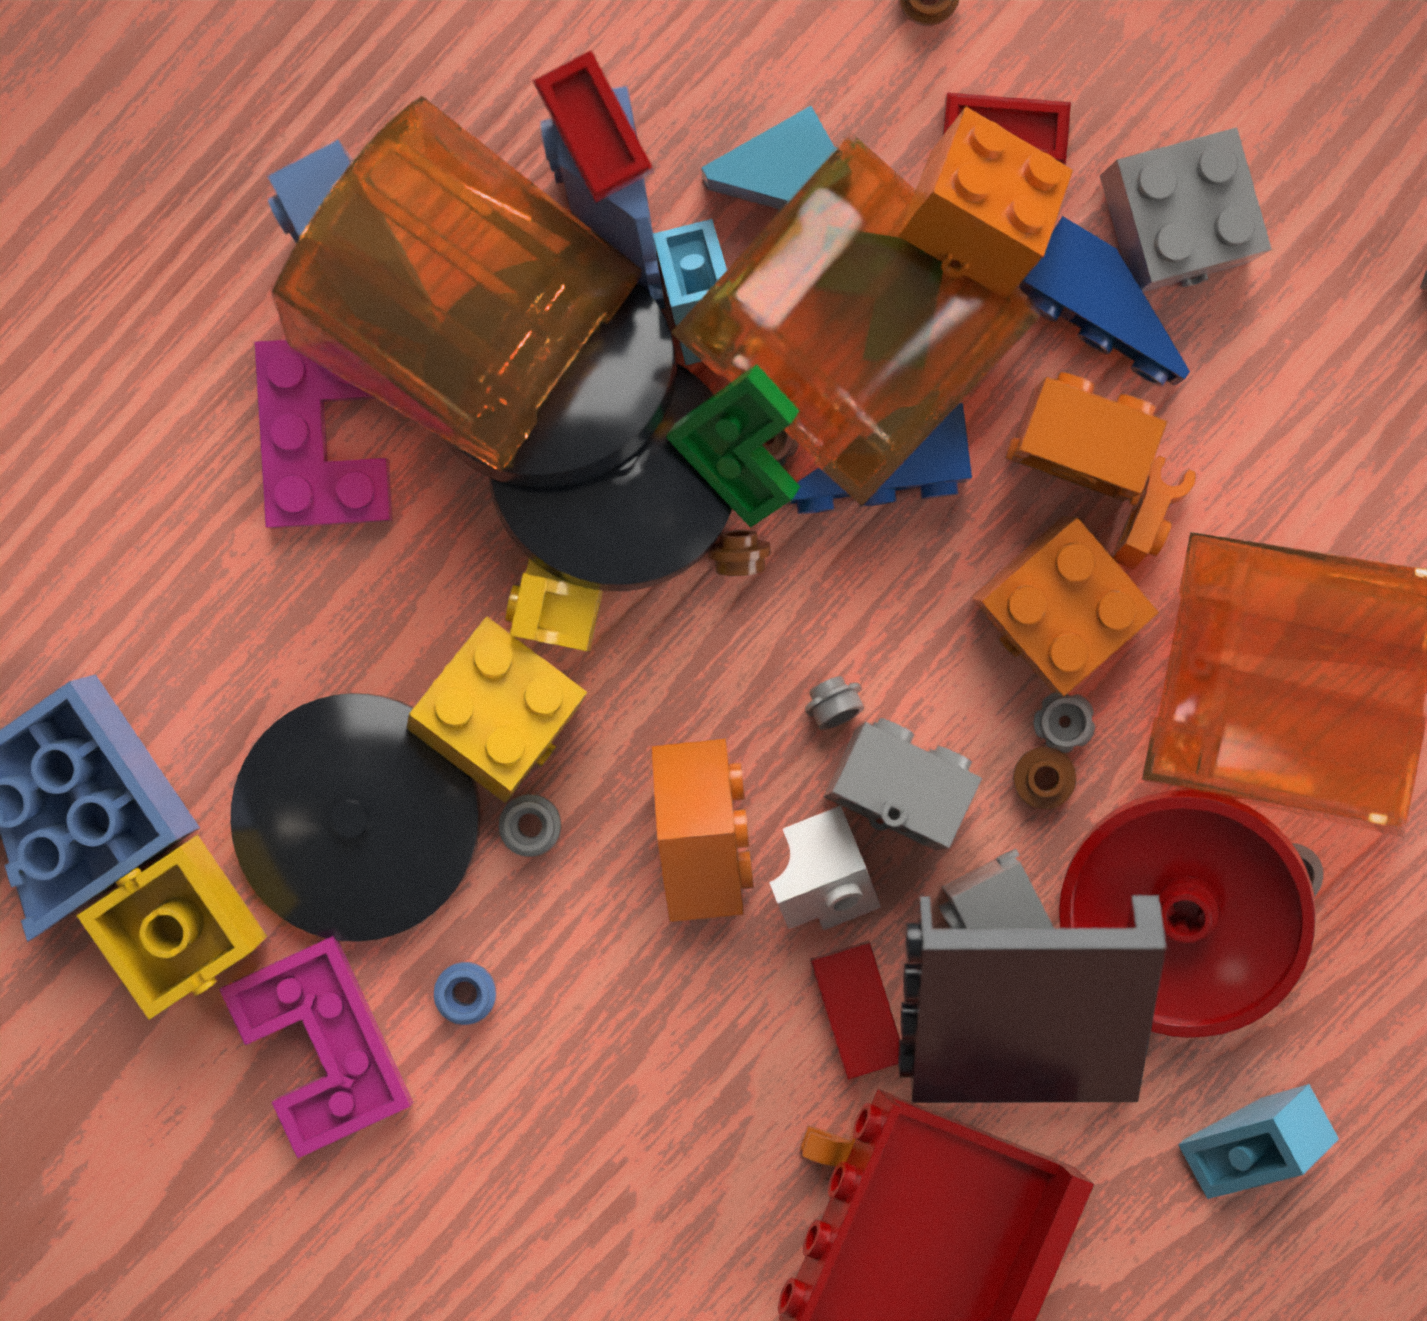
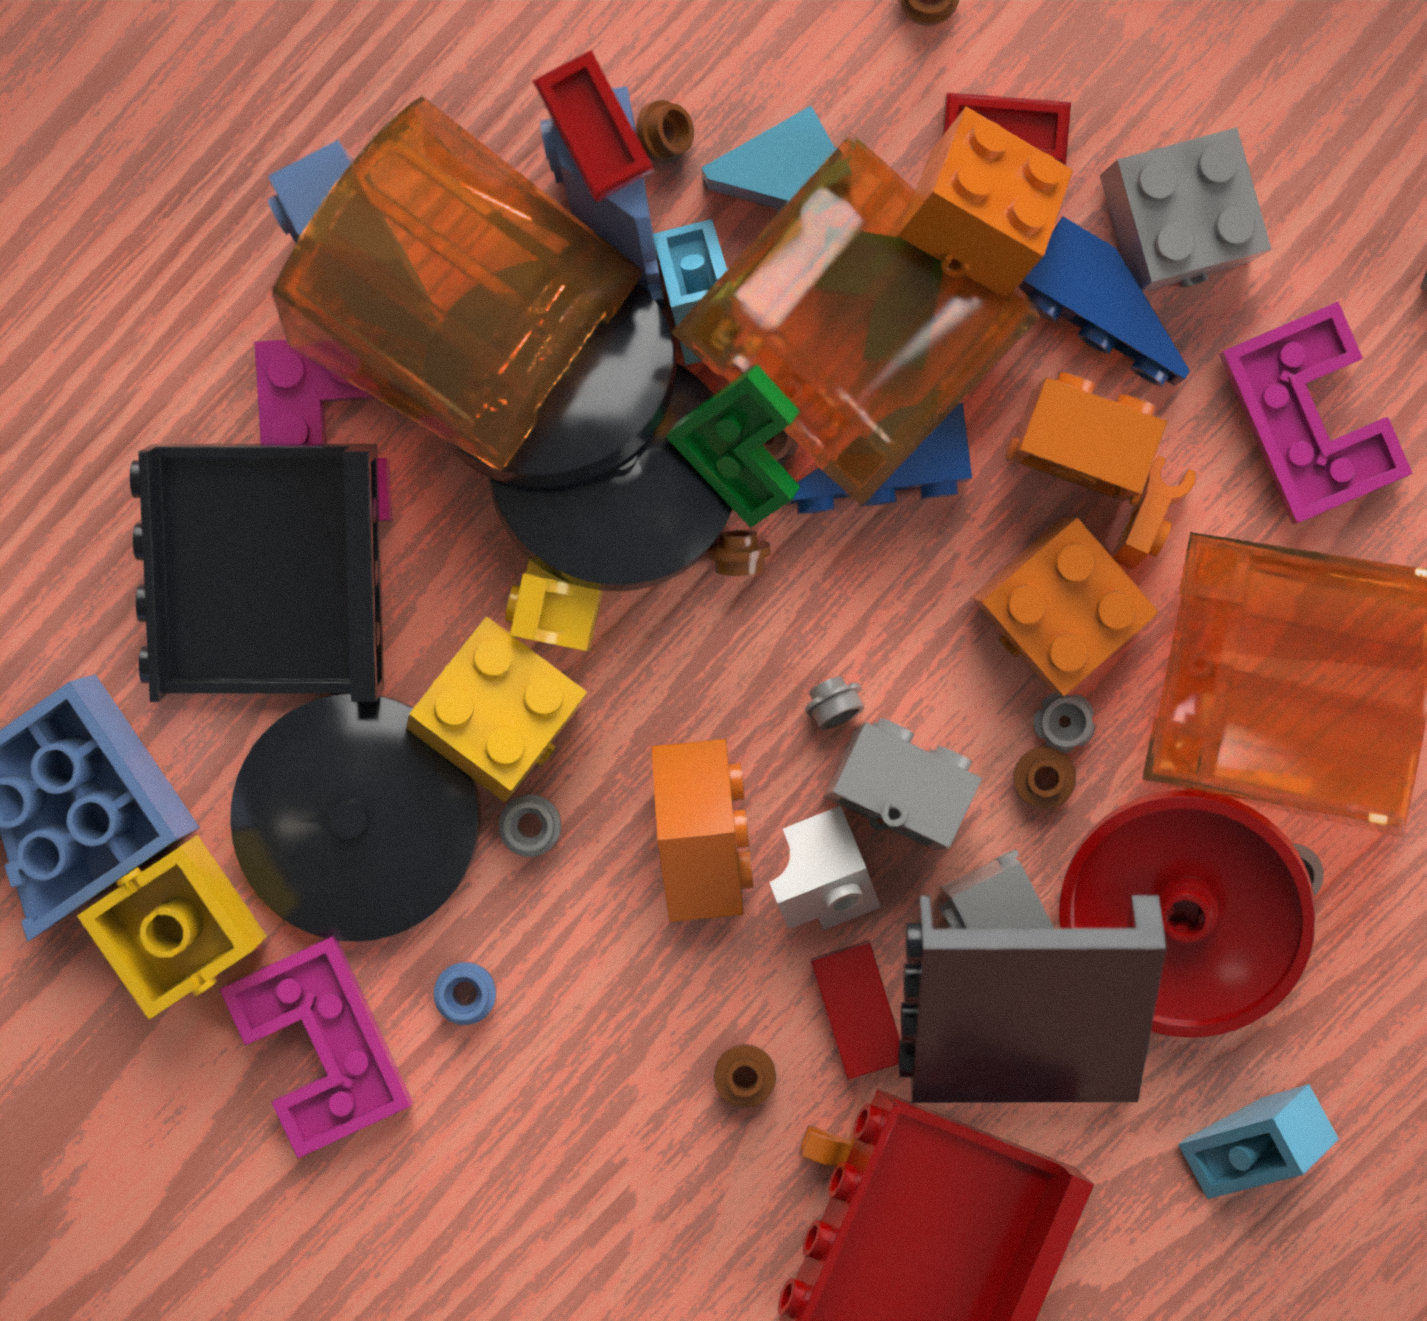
none -> black panel [130,444,384,702]
none -> dark orange plate [636,100,694,164]
none -> dark orange plate [714,1044,776,1107]
none -> dark pink plate [1219,301,1413,525]

